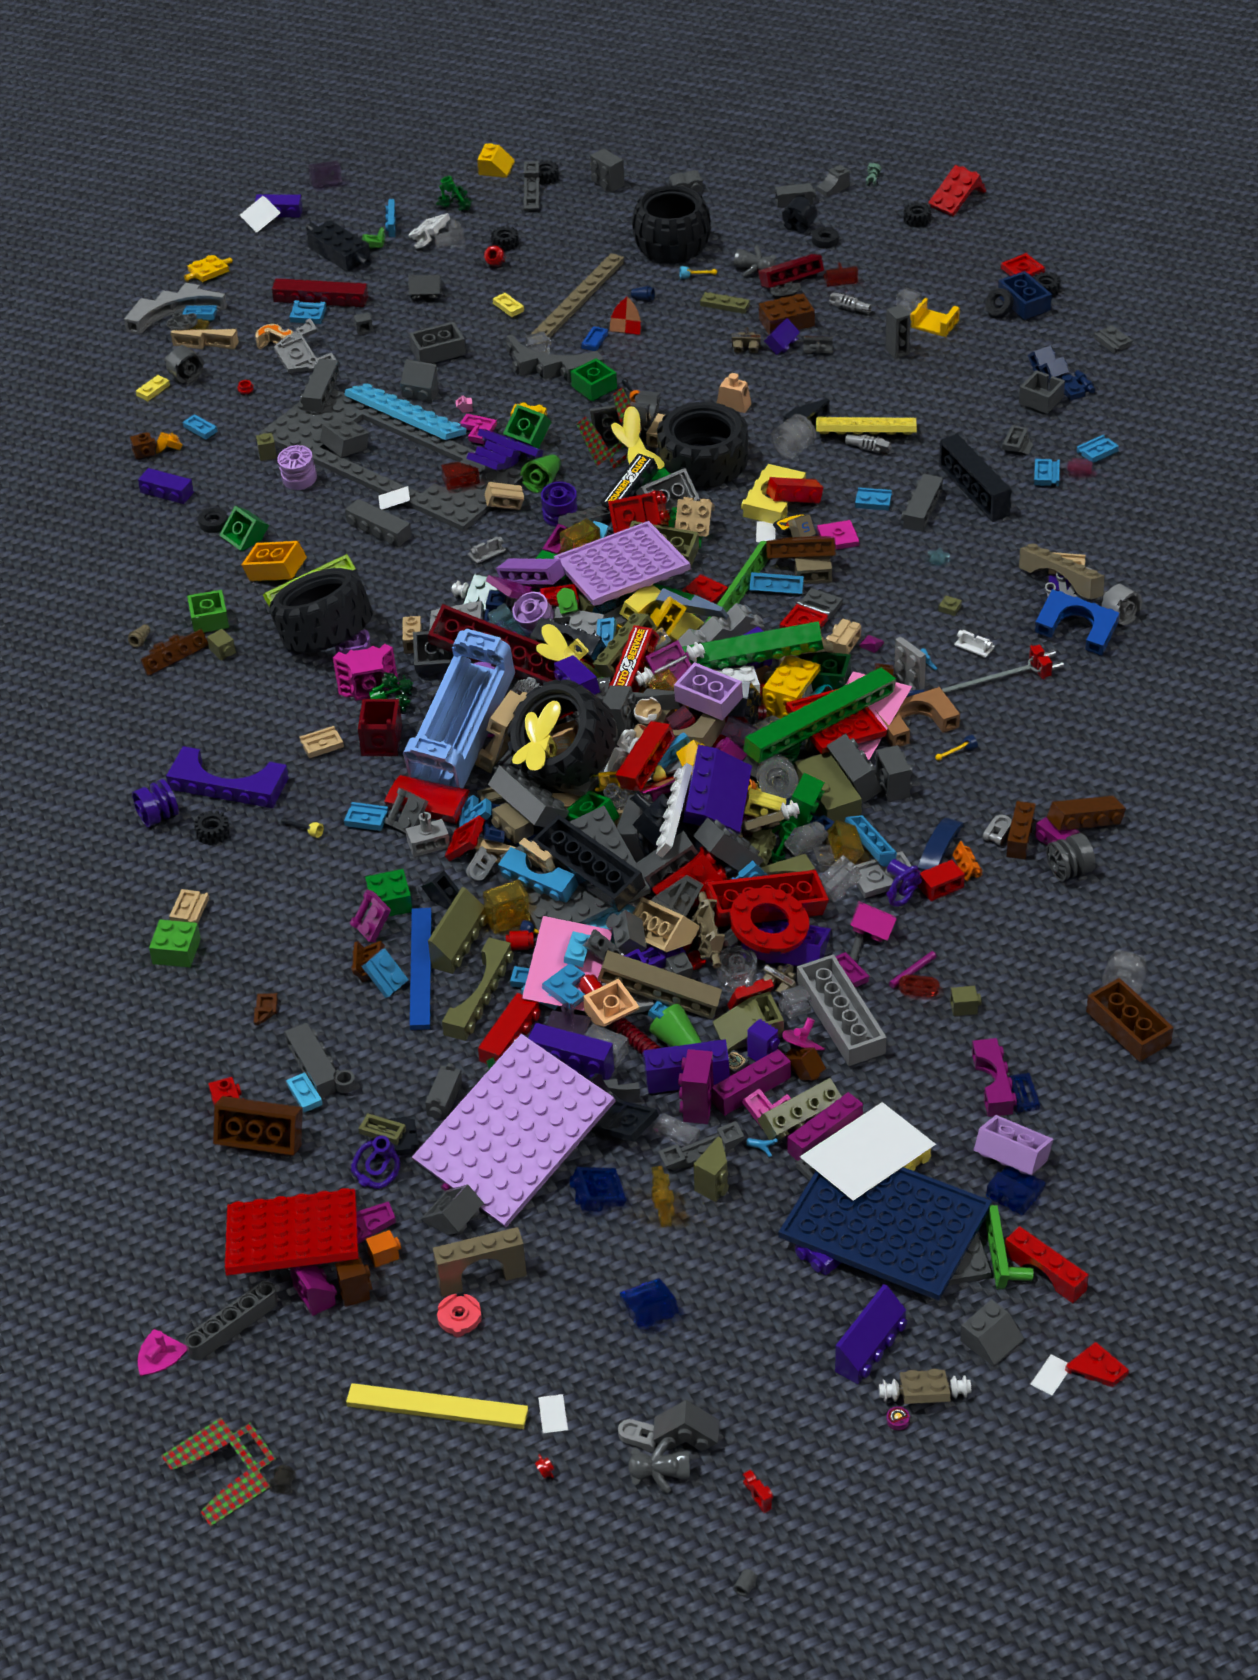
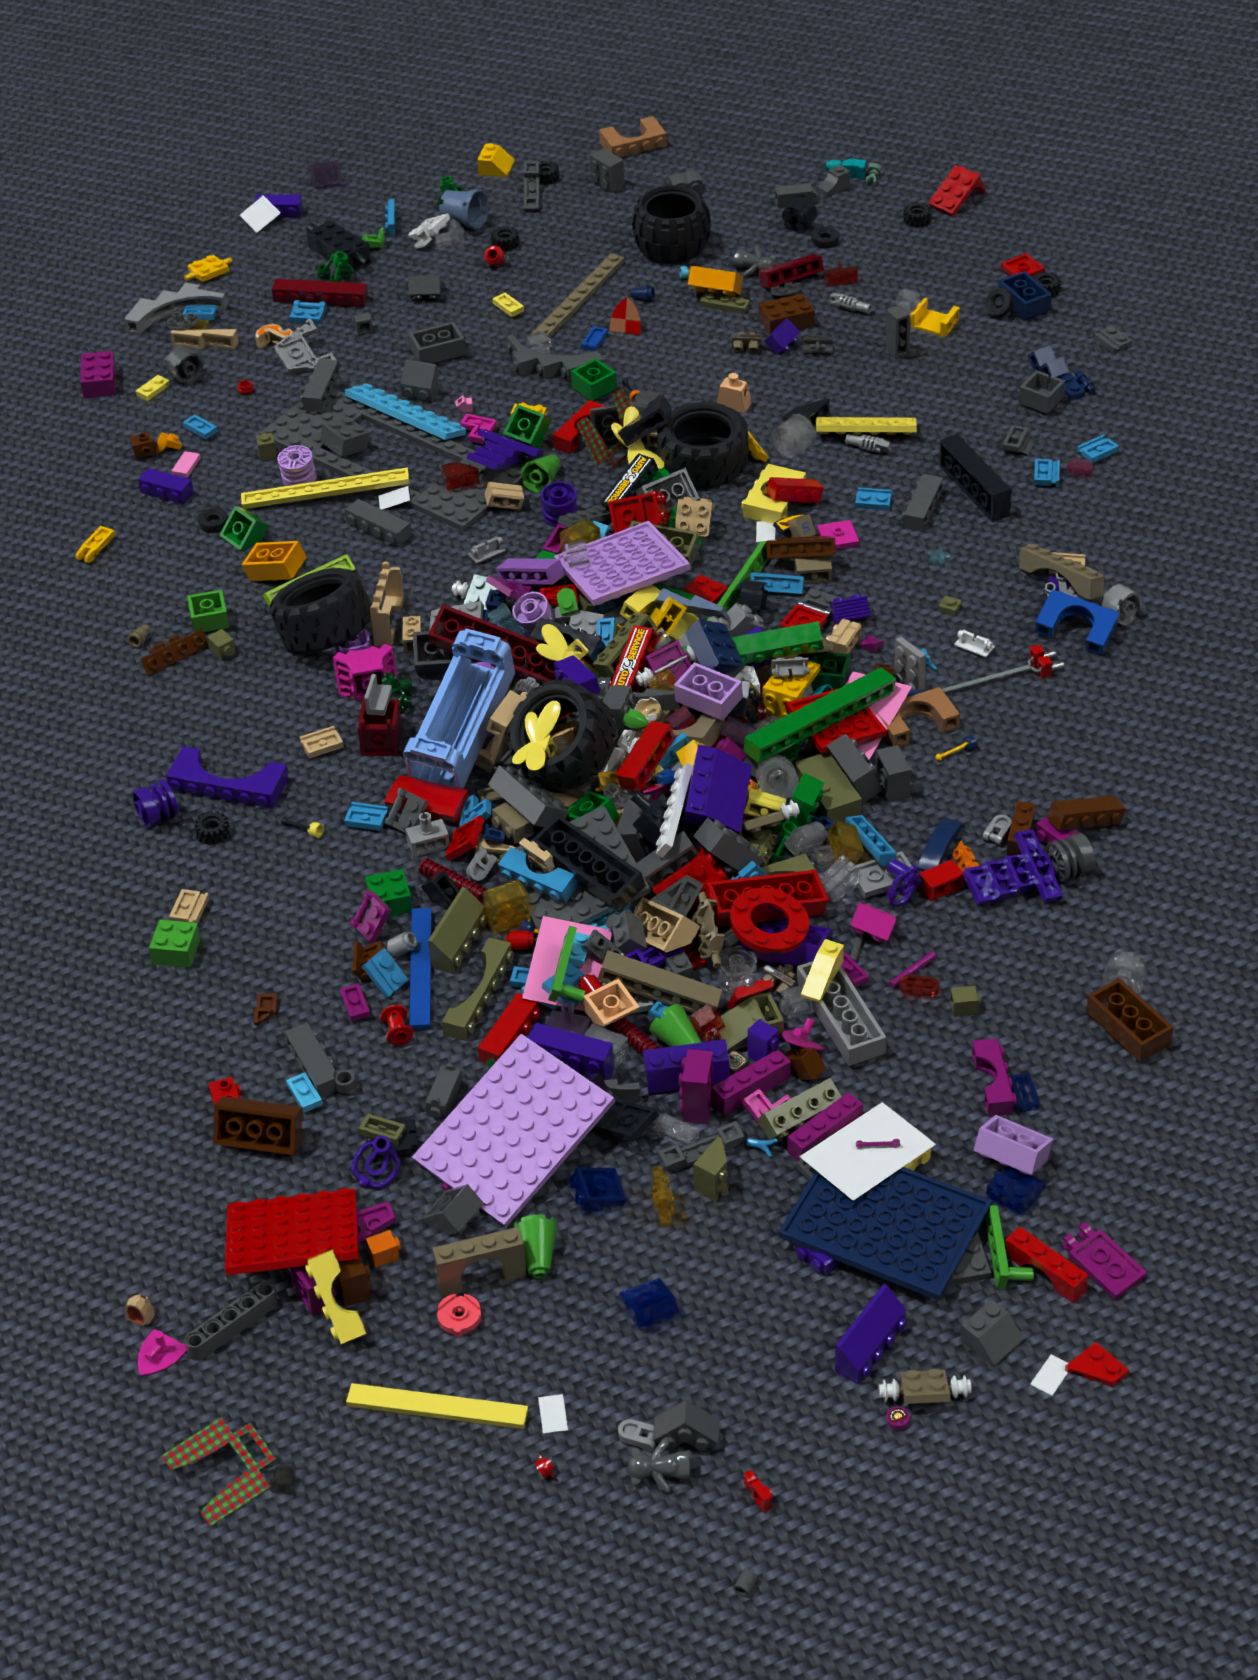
none -> yellow hinge [75,526,116,563]
none -> magenta brick [81,351,116,398]
none -> tan rock [125,1294,155,1326]
none -> bright pink tile [171,451,201,478]
none -> light yellow plate [241,468,410,509]
none -> light yellow arch [305,1249,366,1344]
none -> plant [315,251,354,282]
none -> magenta plate [340,983,370,1022]
none -> light grey panel [365,674,392,716]
none -> tan hinge [370,561,404,646]
none -> red hose [380,1005,414,1046]
none -> light grey brick [387,932,417,957]
none -> dark red piece [418,858,488,903]
none -> sand blue piece [439,189,489,229]
none -> bright green cone [514,1215,557,1279]
none -> bright green piece [548,925,585,1003]
none -> red arch [552,400,606,454]
none -> clear brick [562,540,590,568]
none -> medium nougat arch [599,116,667,158]
none -> black arch [618,394,672,446]
none -> bright green plate [622,708,649,730]
none -> blue plate [654,768,676,785]
none -> dark blue brick [685,619,745,678]
none -> light orange brick [688,266,744,297]
none -> clear red brick [689,1003,725,1042]
none -> black brick [737,579,768,618]
none -> yellow plate [748,431,769,462]
none -> light grey hinge [771,657,809,678]
none -> light yellow slope [801,939,844,1003]
none -> teal piece [826,158,866,180]
none -> dark purple brick [830,594,871,626]
none -> magenta hinge [855,1139,900,1149]
none -> dark purple slope [963,830,1063,905]
none -> magenta tile [1061,1222,1147,1300]

